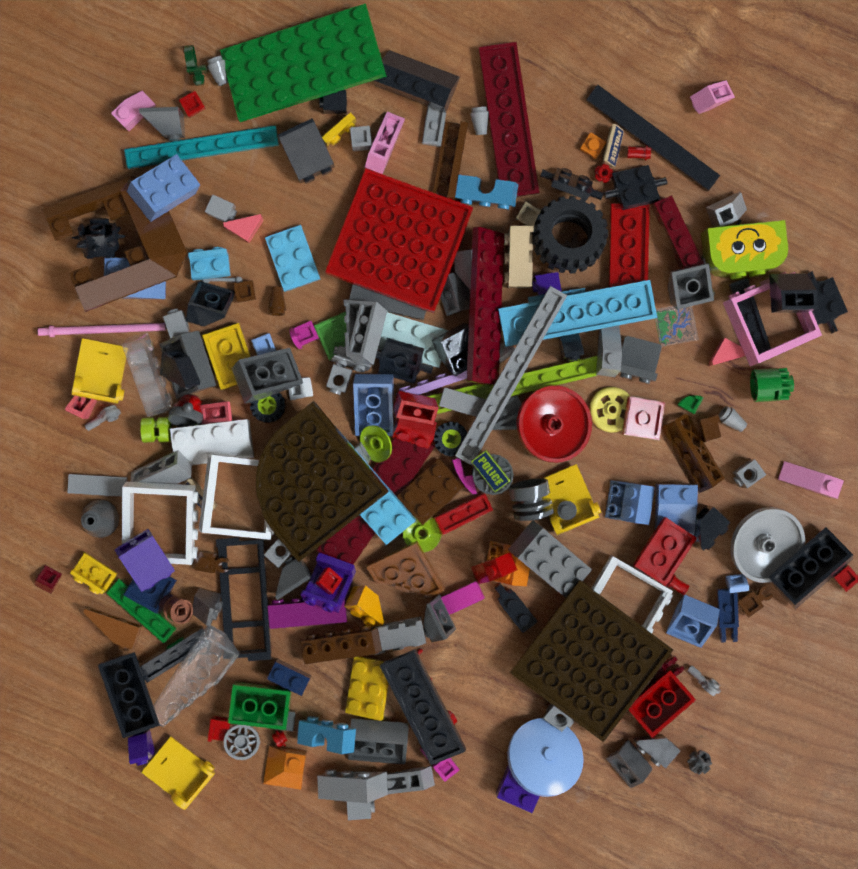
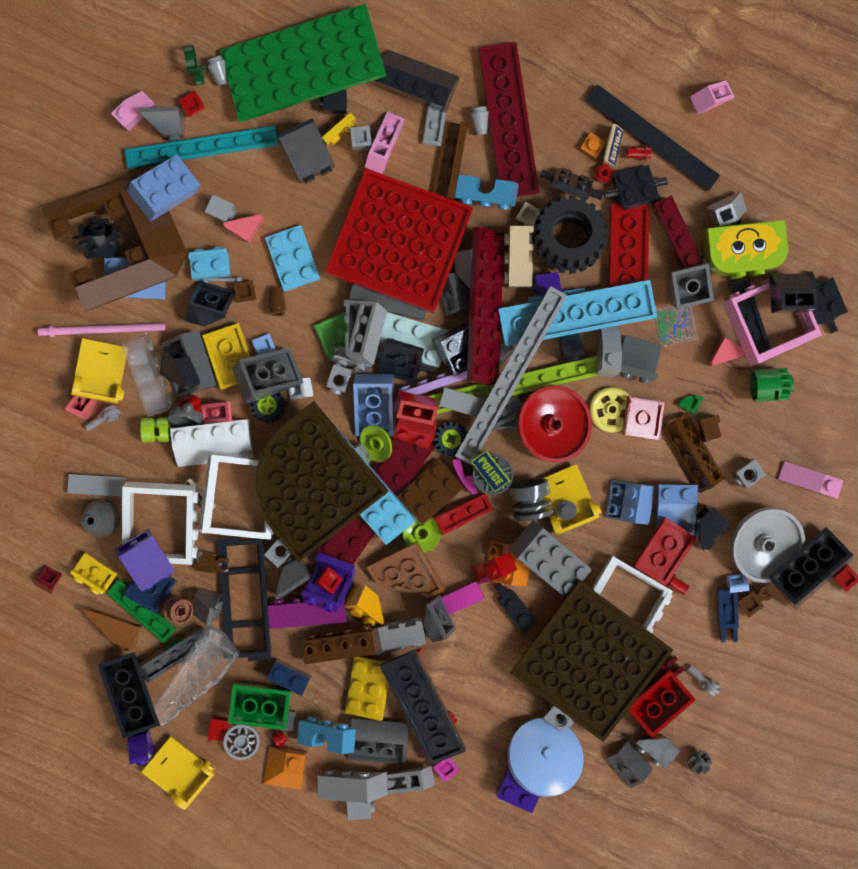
light grey slope [130,450,192,484] -> none
light grey brick [163,309,191,339] -> none
dark pink tile [289,321,319,349] -> none
medium blue slope [666,595,720,648] -> none
light grey cone [719,406,747,432] -> none

